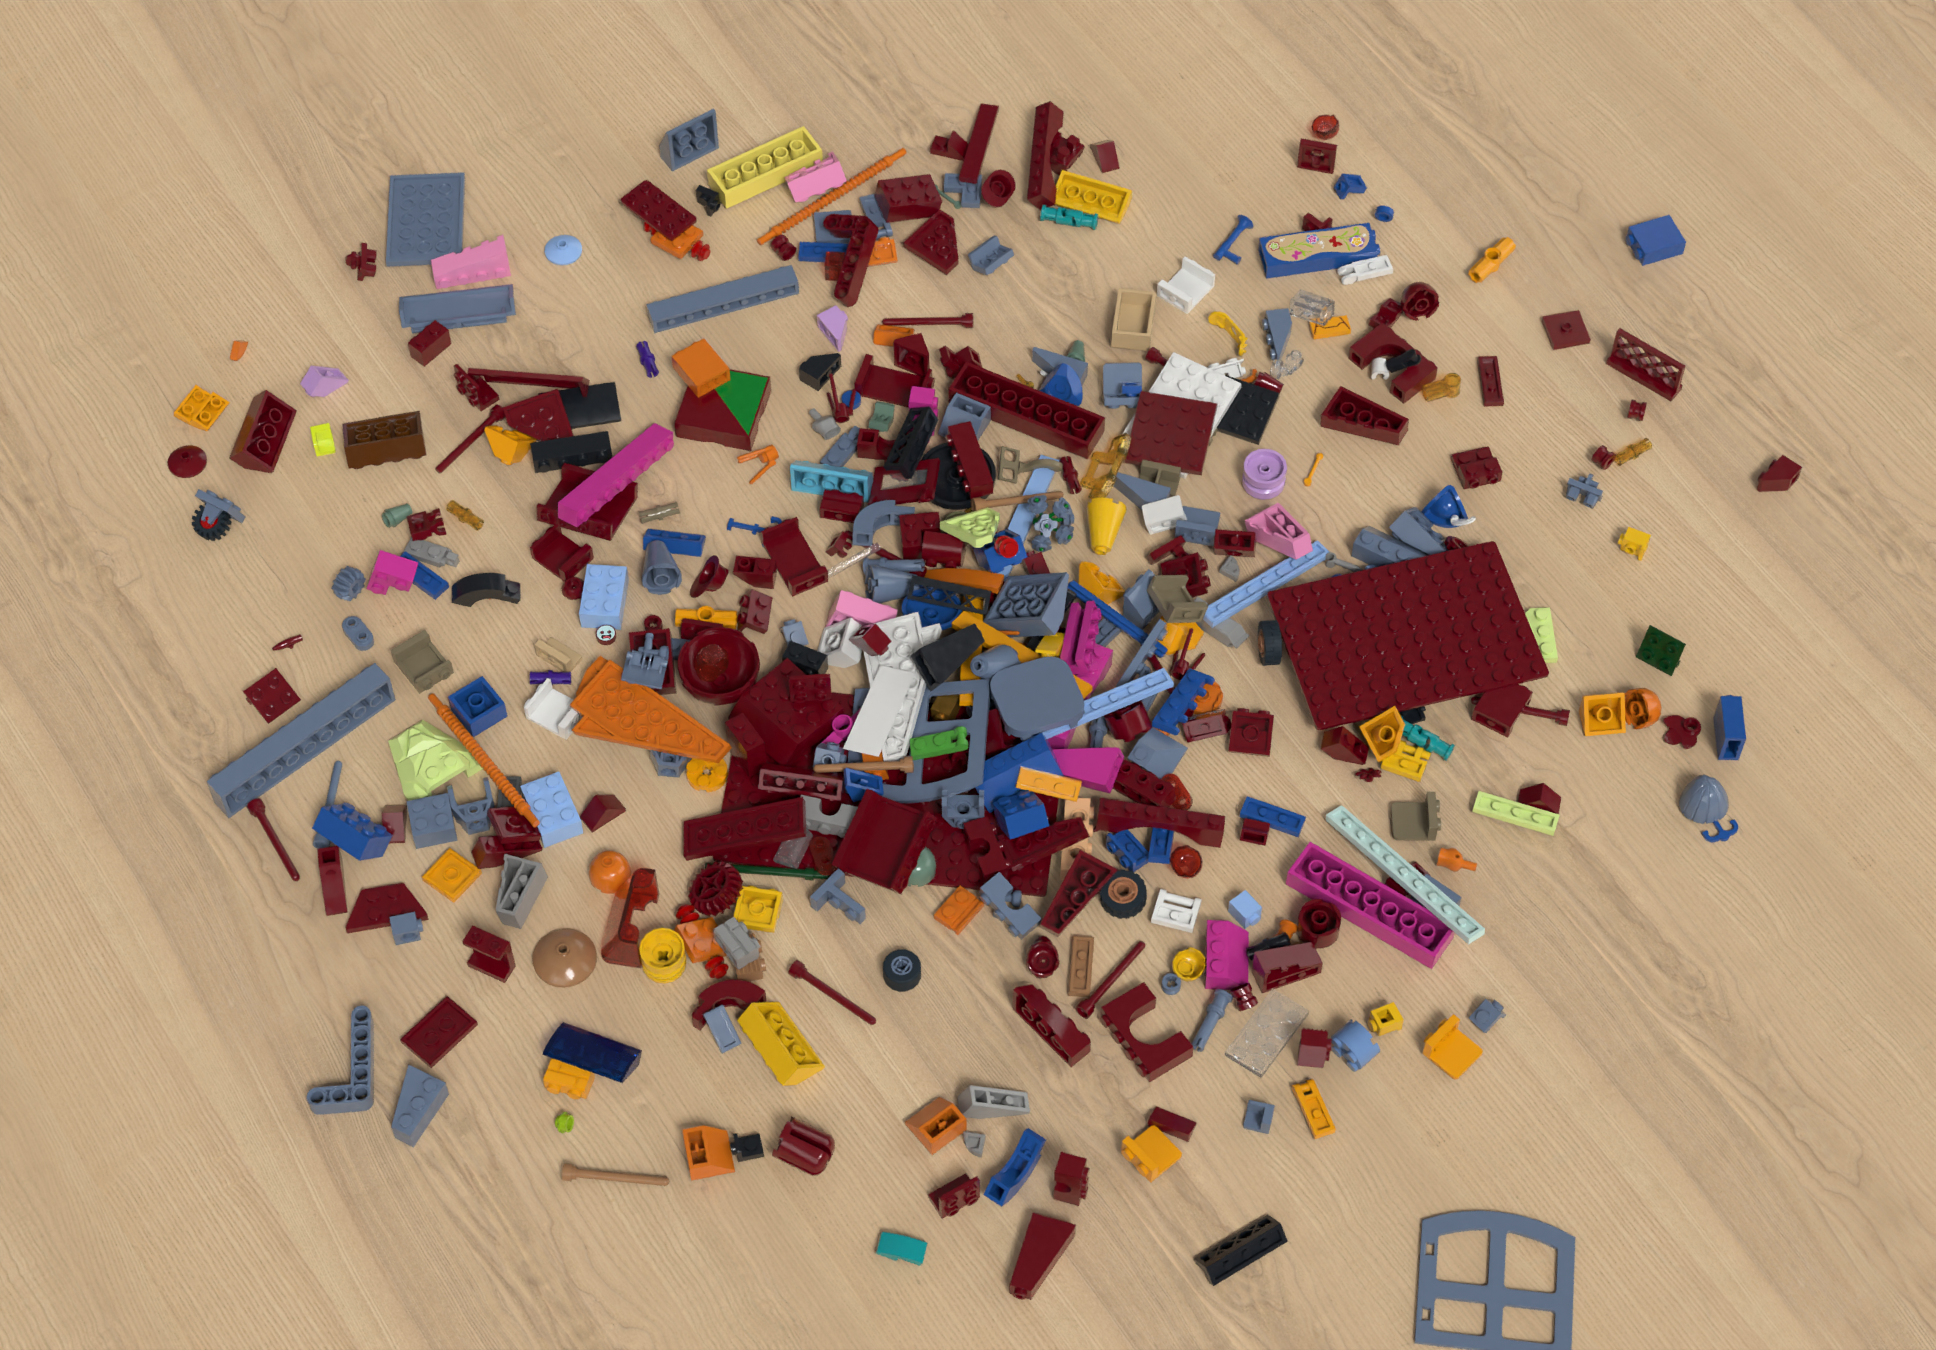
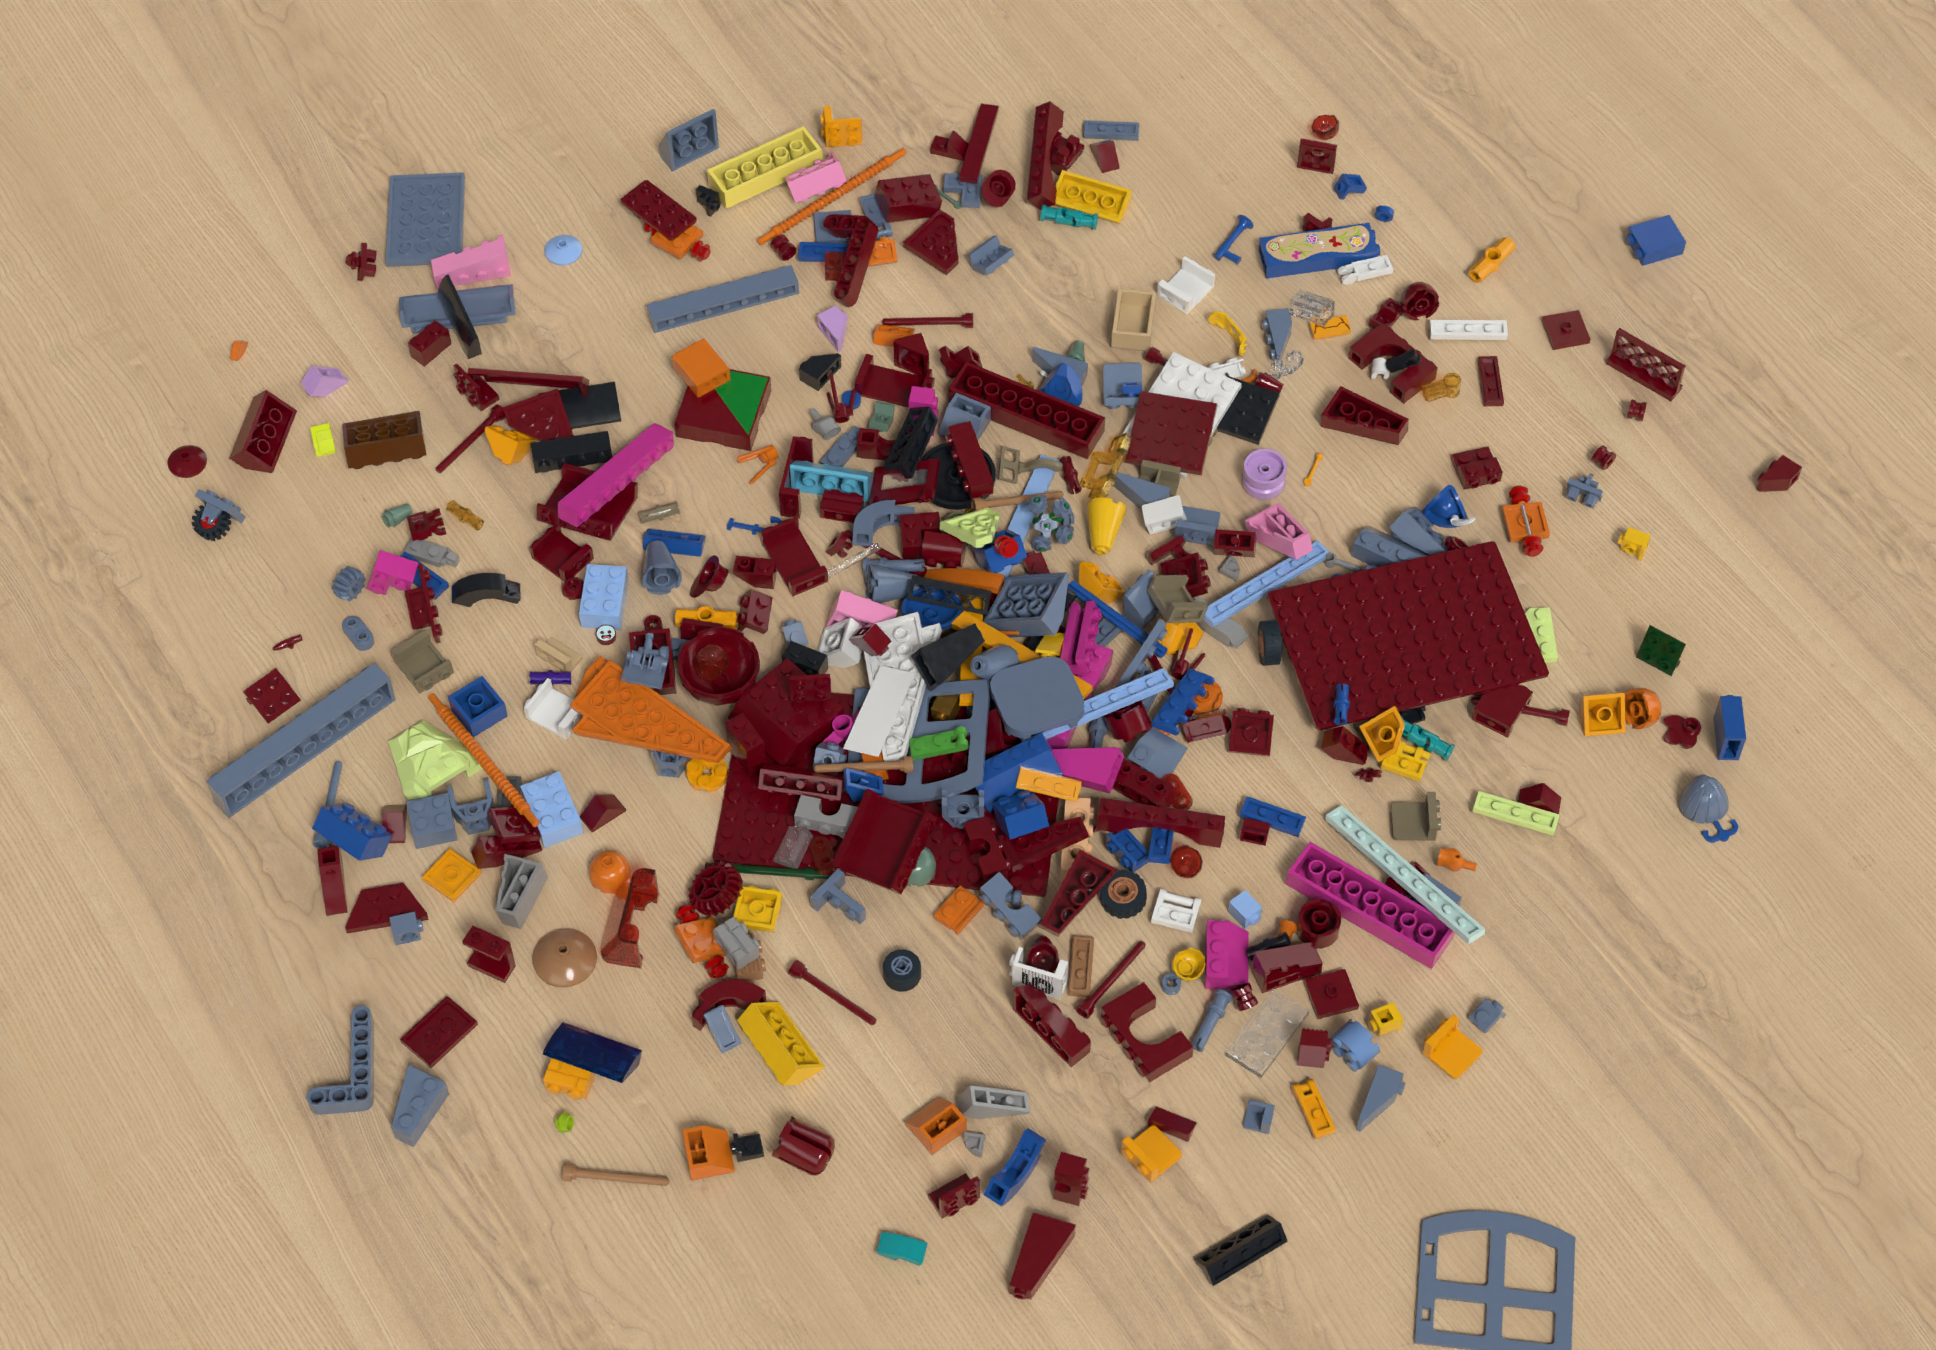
light orange slope [173,385,229,432] -> none
dark red piece [247,798,300,881] -> none
dark purple pin [636,341,659,378] -> none
yellow wheel [639,928,687,984] -> none
dark red plate [684,797,806,861] -> none
clear yellow pin [1614,438,1652,466] -> none
none -> dark red bracket [405,564,443,643]
none -> black slope [438,274,482,359]
none -> dark red panel [779,436,814,519]
none -> light orange bracket [820,106,862,147]
none -> white panel [1009,947,1068,1000]
none -> sand blue tile [1083,120,1139,141]
none -> dark red plate [1304,969,1359,1019]
none -> blue pin [1333,684,1350,725]
none -> sand blue slope [1356,1065,1406,1131]
none -> white plate [1429,320,1508,340]
none -> orange plate [1502,485,1550,557]

